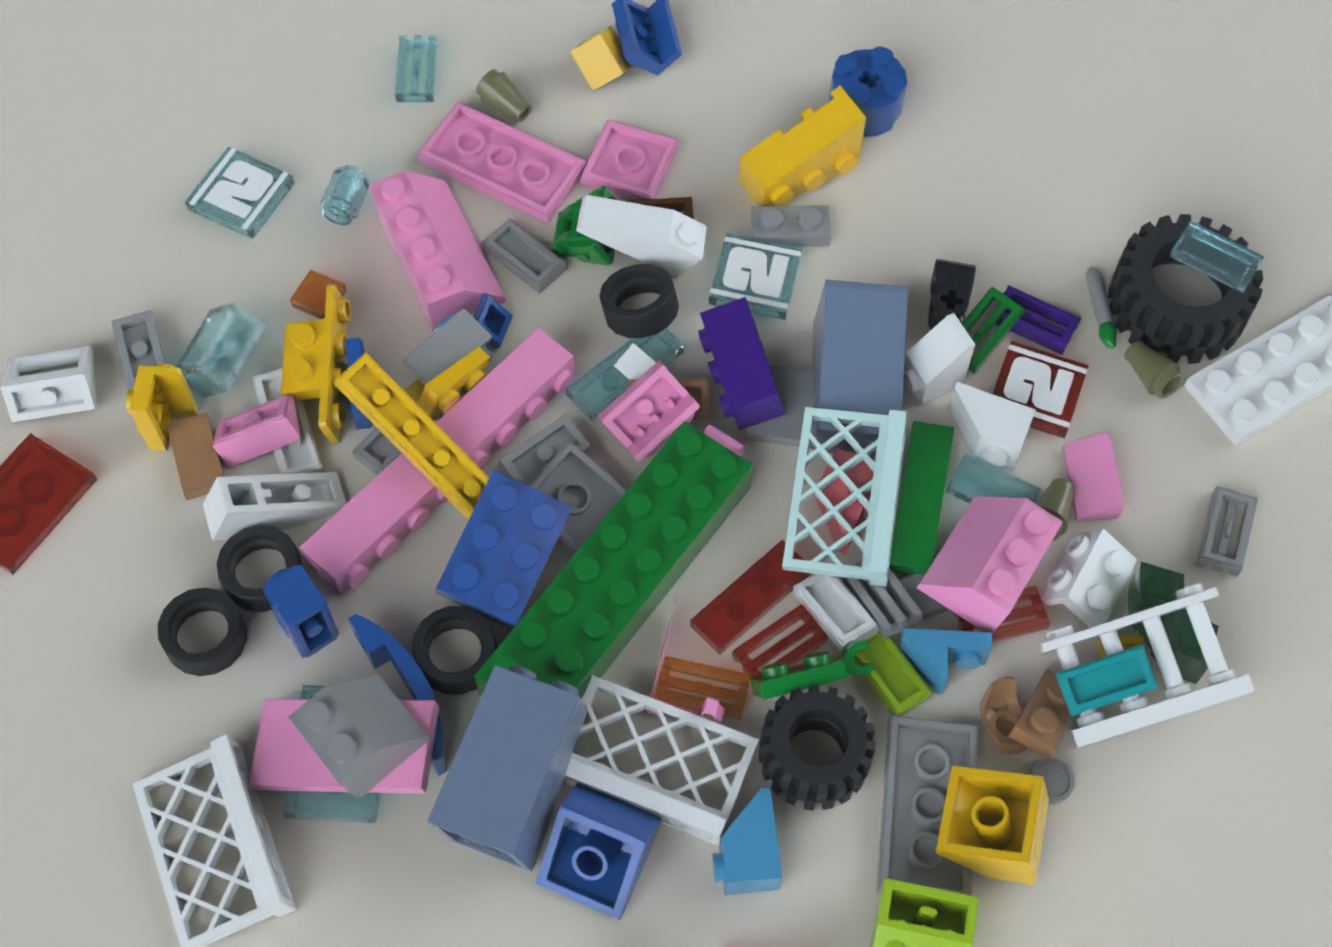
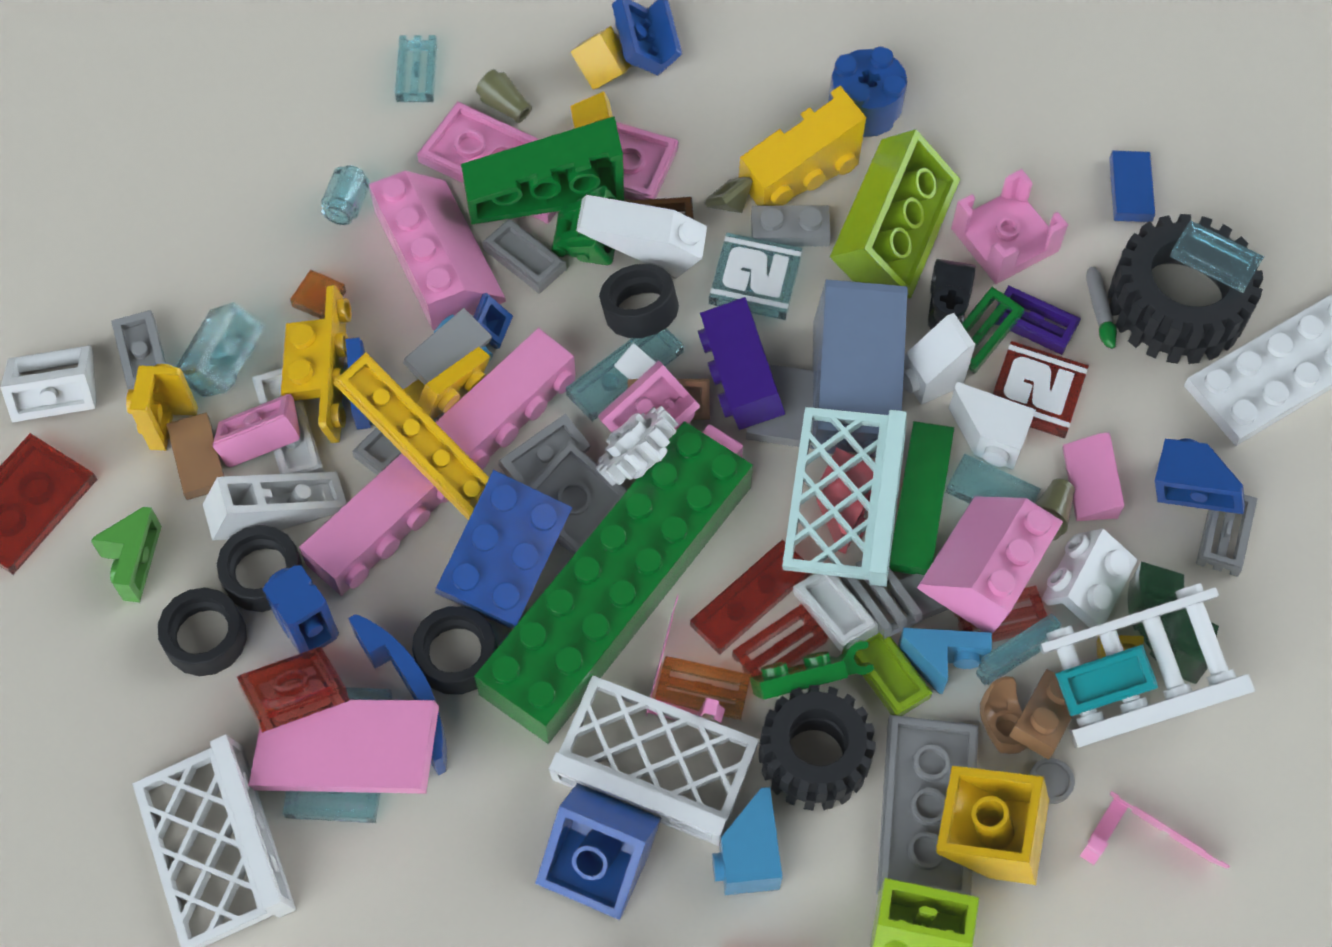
tile [185,147,295,239] -> none
light grey slope [289,673,430,800] -> none
sand blue slope [427,665,587,872] -> none
olive cone [1124,340,1184,398] -> none
none -> bright green slope [91,507,162,603]
none -> clear red tile [237,647,349,732]
none -> green wedge [461,116,624,225]
none -> yellow tile [570,91,613,129]
none -> white gear [596,406,678,486]
none -> olive slope [704,177,753,213]
none -> lime slope [830,129,960,299]
none -> bright pink panel [951,169,1068,284]
none -> clear light blue tile [975,613,1062,685]
none -> bright pink piece [1080,791,1230,869]
none -> blue tile [1109,150,1155,222]
none -> blue slope [1155,438,1245,514]

